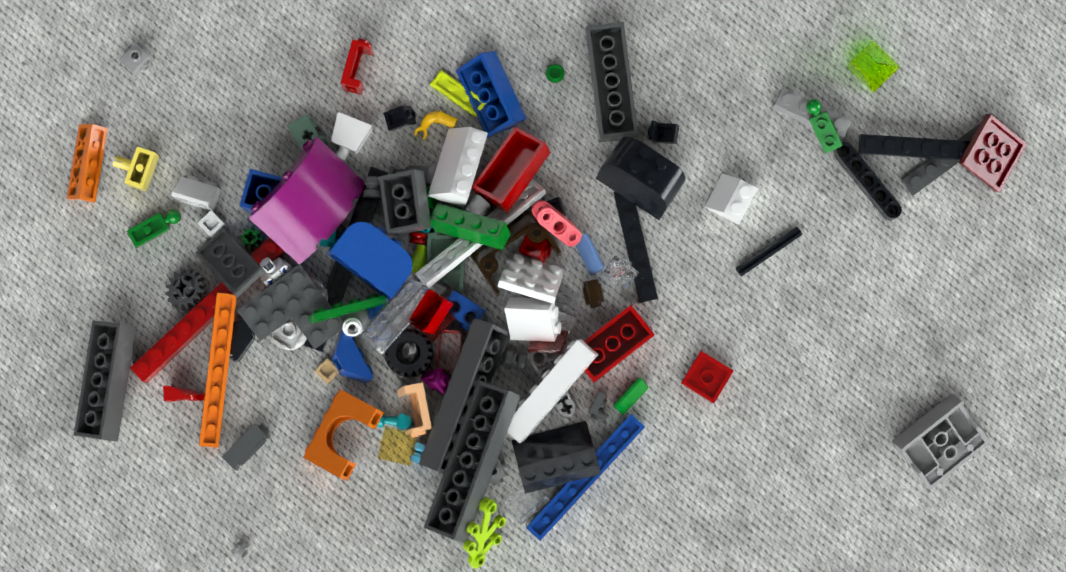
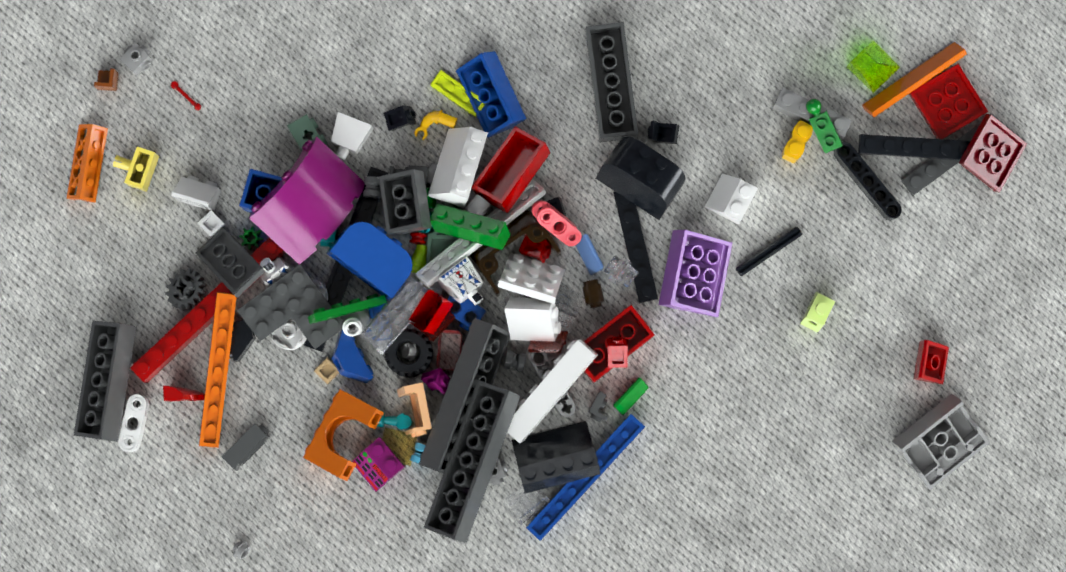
green plate [126,209,181,248] -> none
red panel [340,38,374,95] -> none
lime plant [463,497,506,569] -> none
green plate [546,64,565,83] -> none
red plate [681,351,734,404] -> none
none -> dark orange panel [94,68,119,91]
none -> white piece [118,394,150,452]
none -> red hinge [171,81,201,111]
none -> magenta slope [352,437,405,492]
none -> torso [437,256,484,305]
none -> bracket [607,337,628,368]
none -> medium lavender slope [658,230,732,317]
none -> yellow brick [782,120,813,163]
none -> yellowish green torso [800,292,835,332]
none -> orange tile [862,42,967,117]
none -> red plate [909,64,989,139]
none -> red slope [913,340,949,385]

